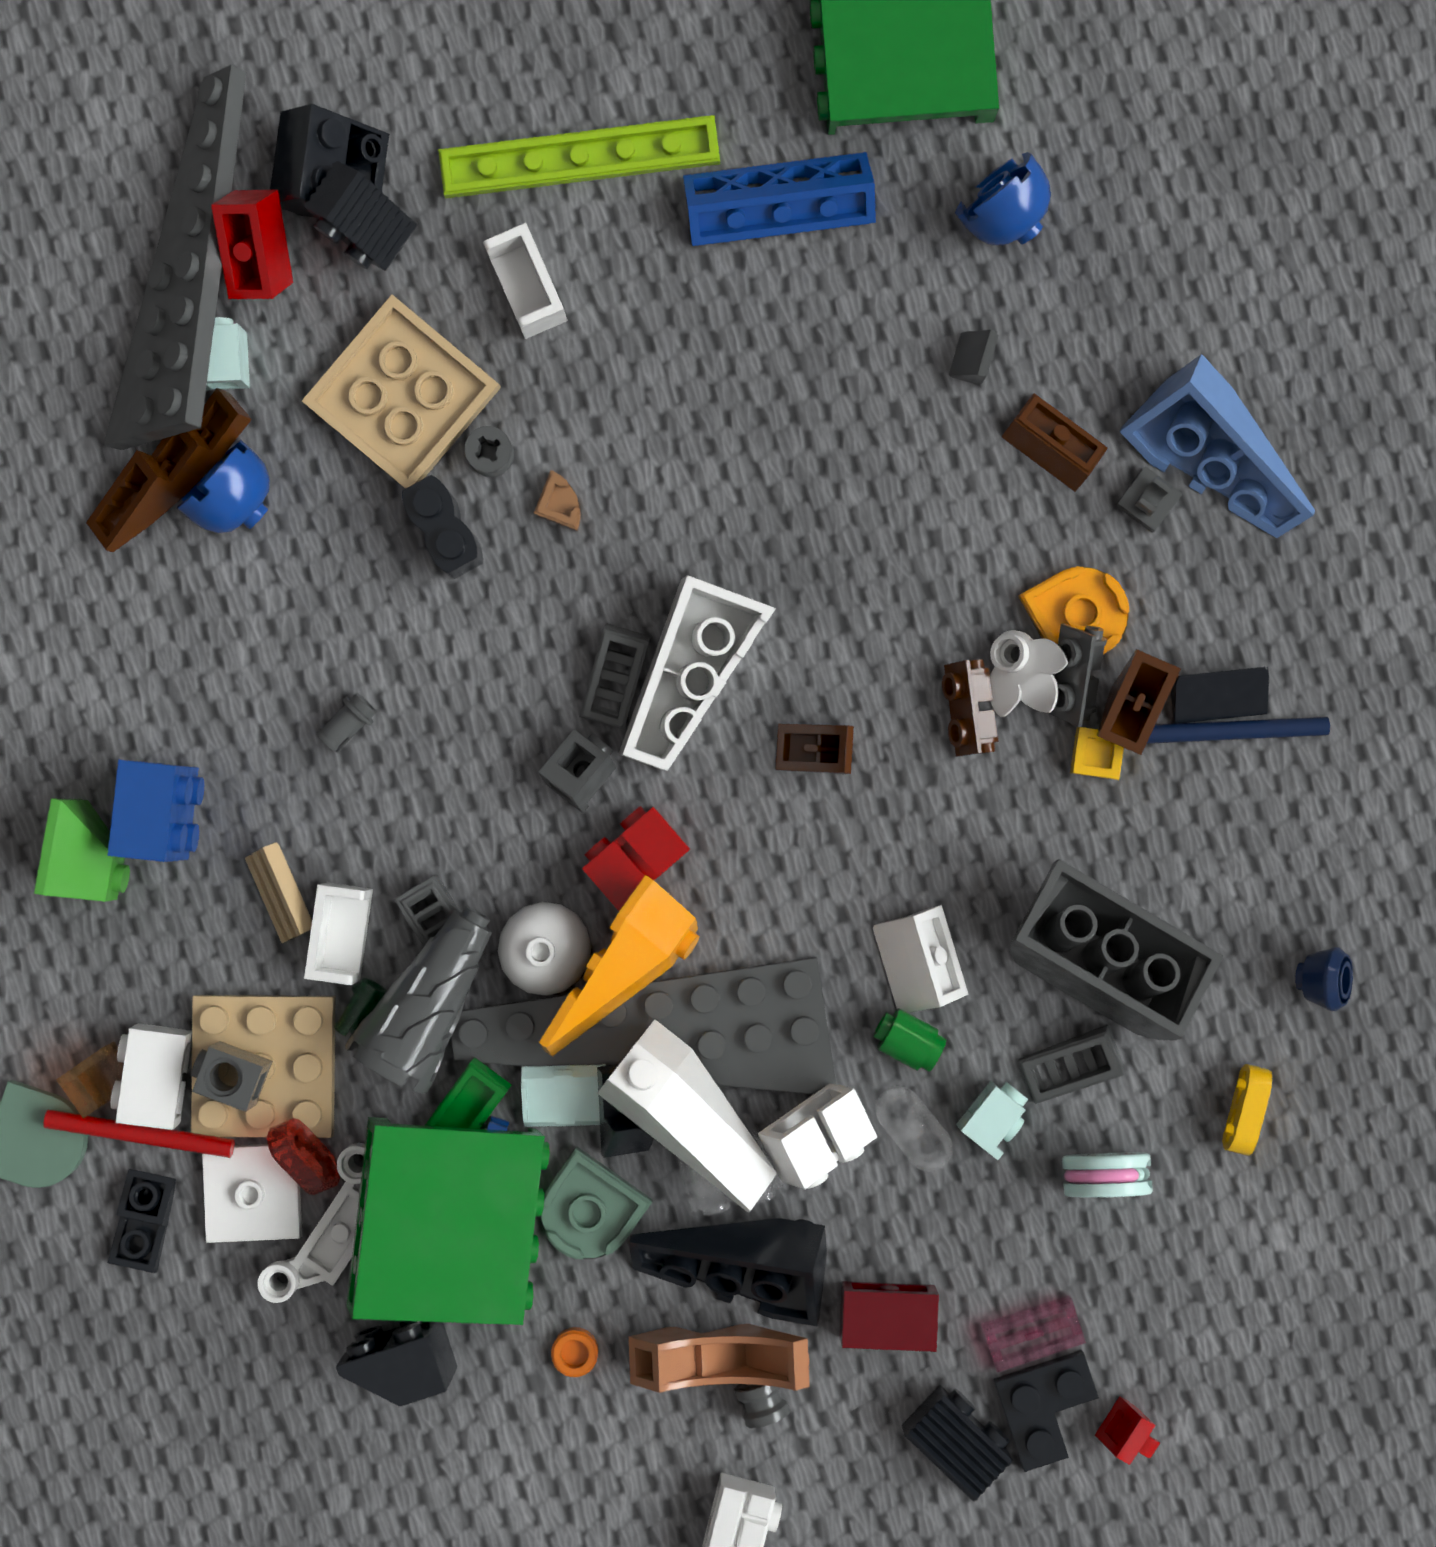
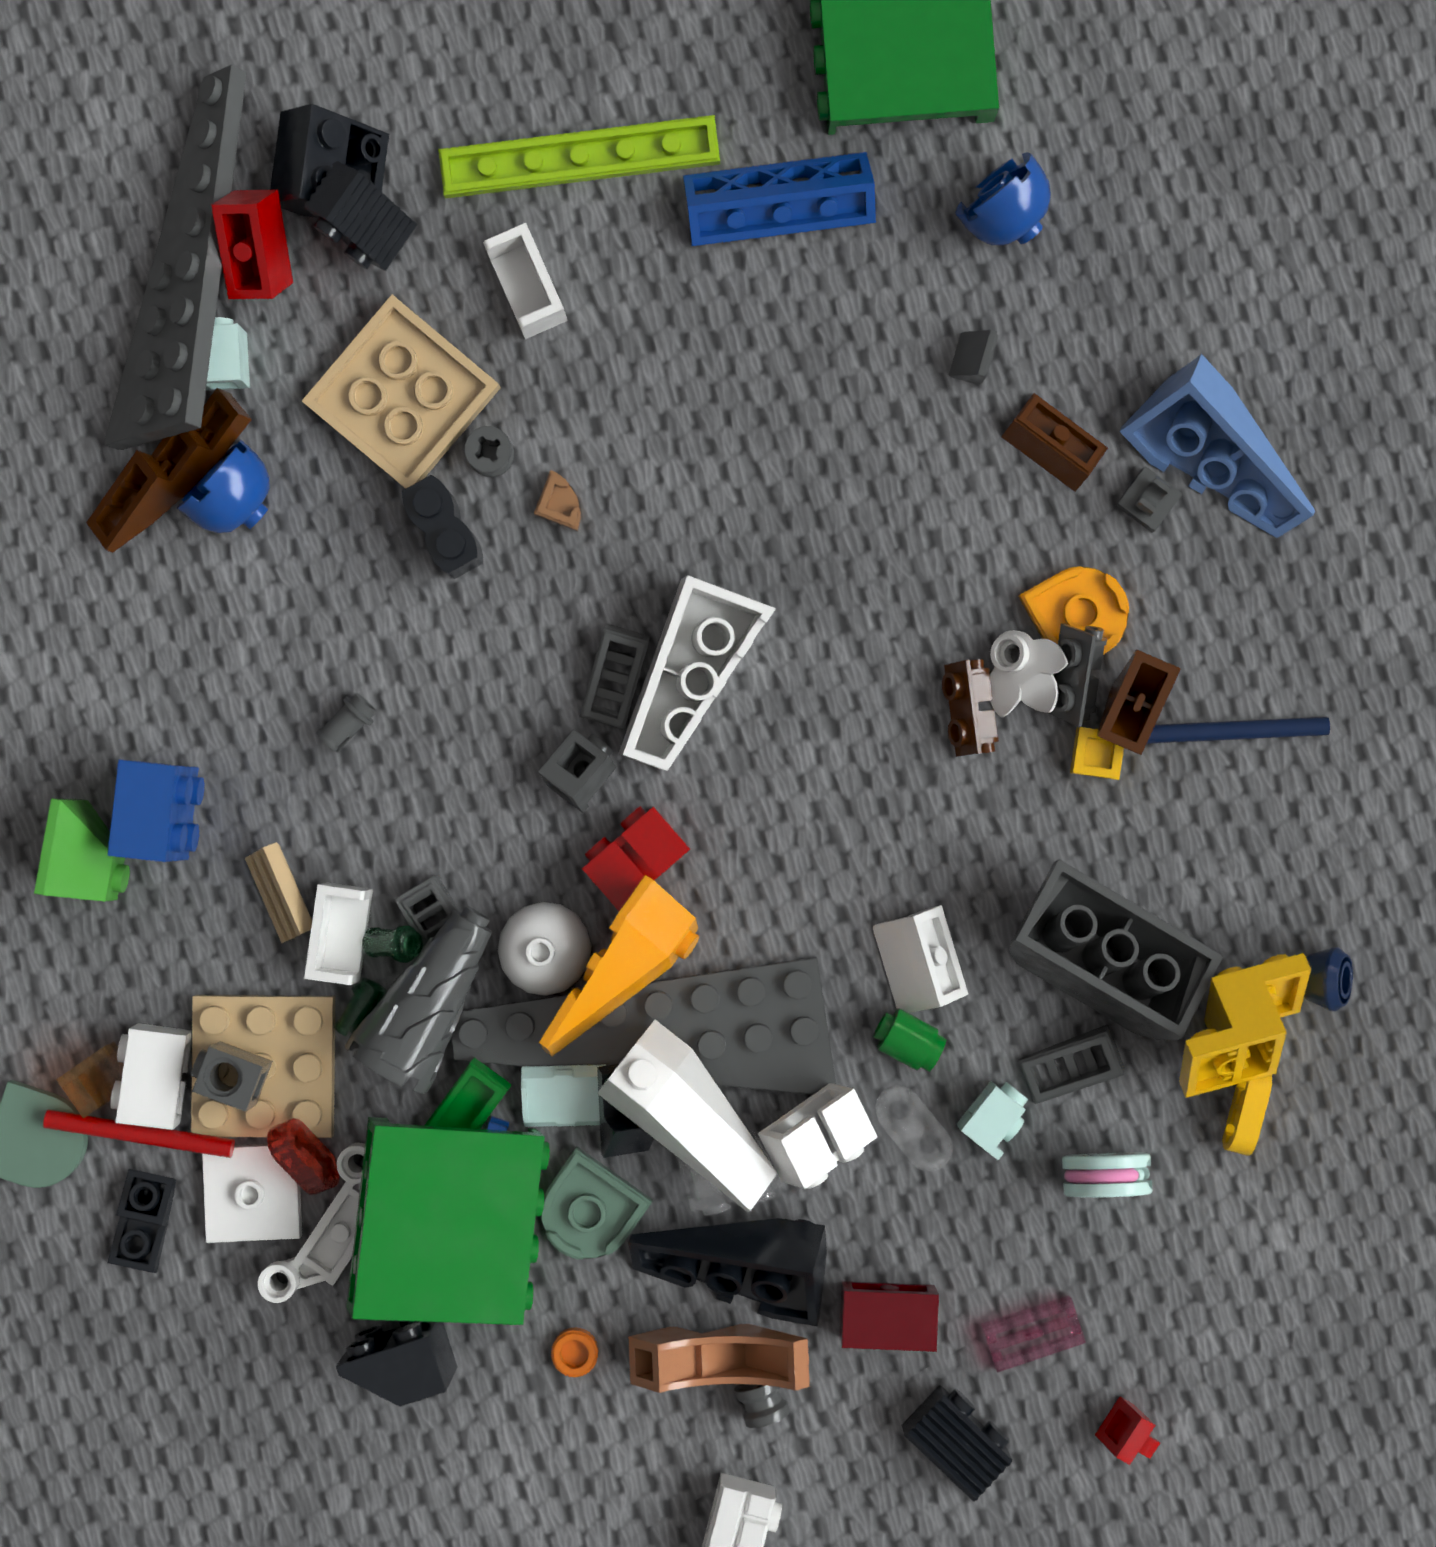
reddish brown slope [775,724,854,775] -> none
black plate [994,1350,1099,1472] -> none
black slope [1171,666,1269,724] -> none
none -> clear green pin [362,925,423,963]
none -> yellow bracket [1179,953,1311,1098]

